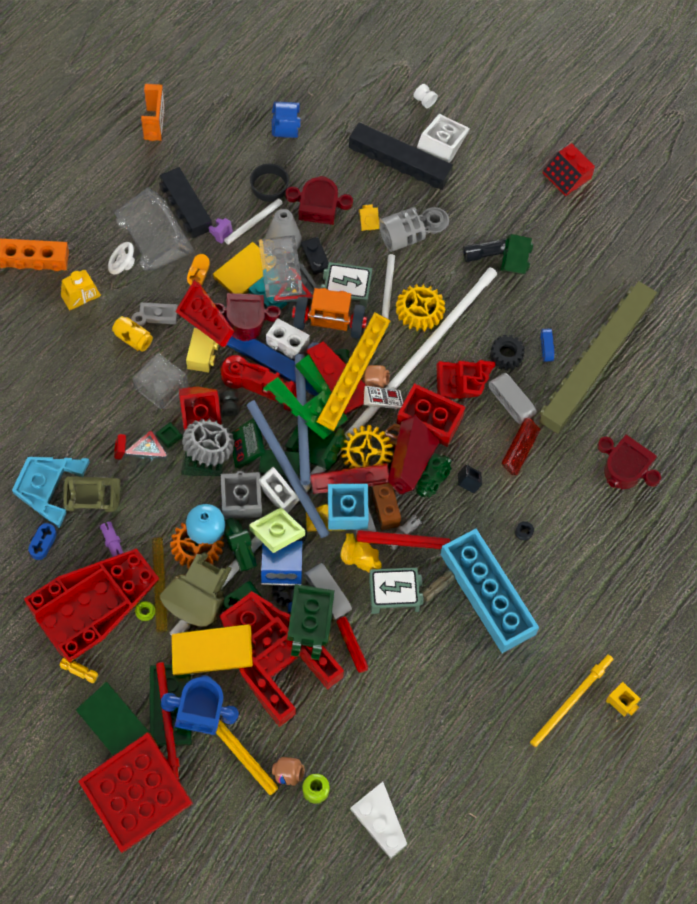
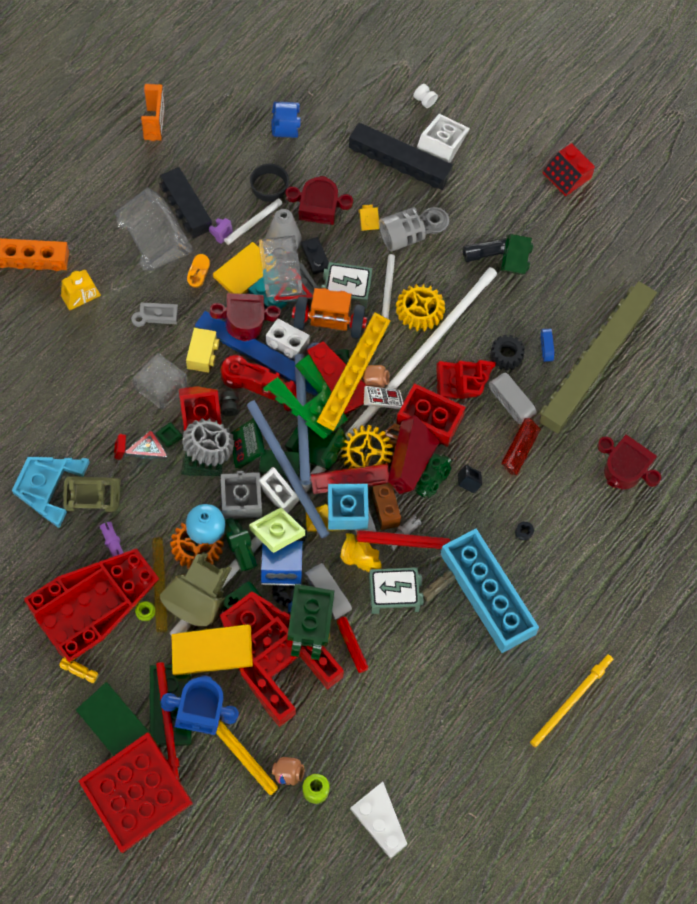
blue beam [29,523,57,560] -> none
white piece [108,242,135,275] -> none
yellow piece [112,316,153,352] -> none
red wing [175,280,234,348] -> none
yellow brick [606,682,641,717] -> none

